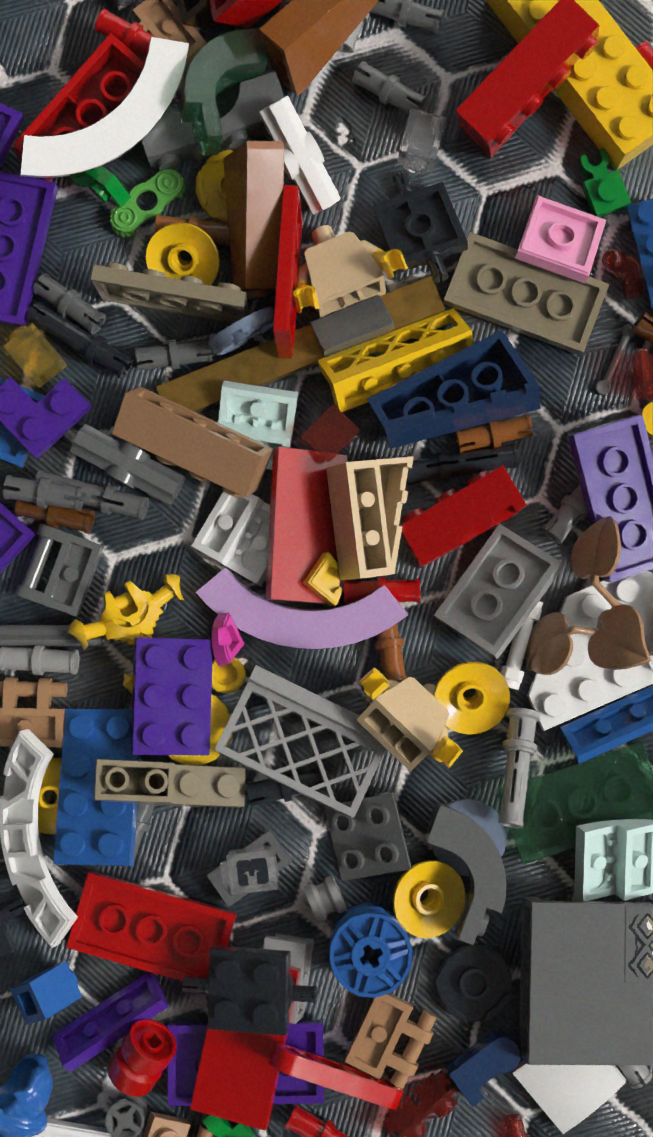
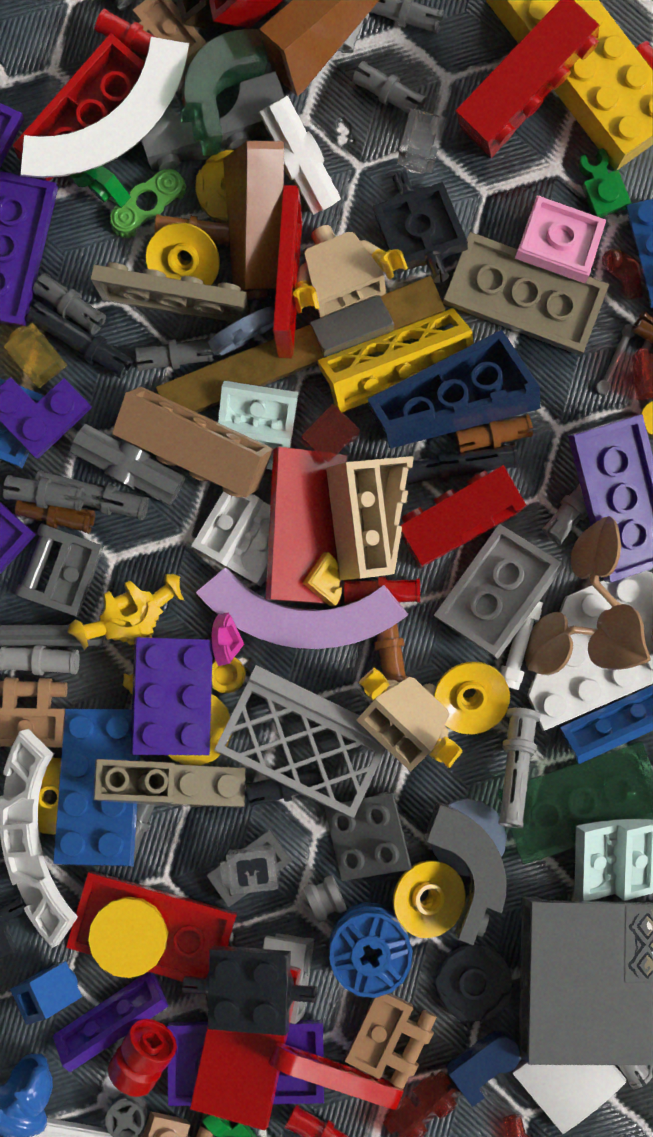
none -> yellow tile [88,896,168,978]

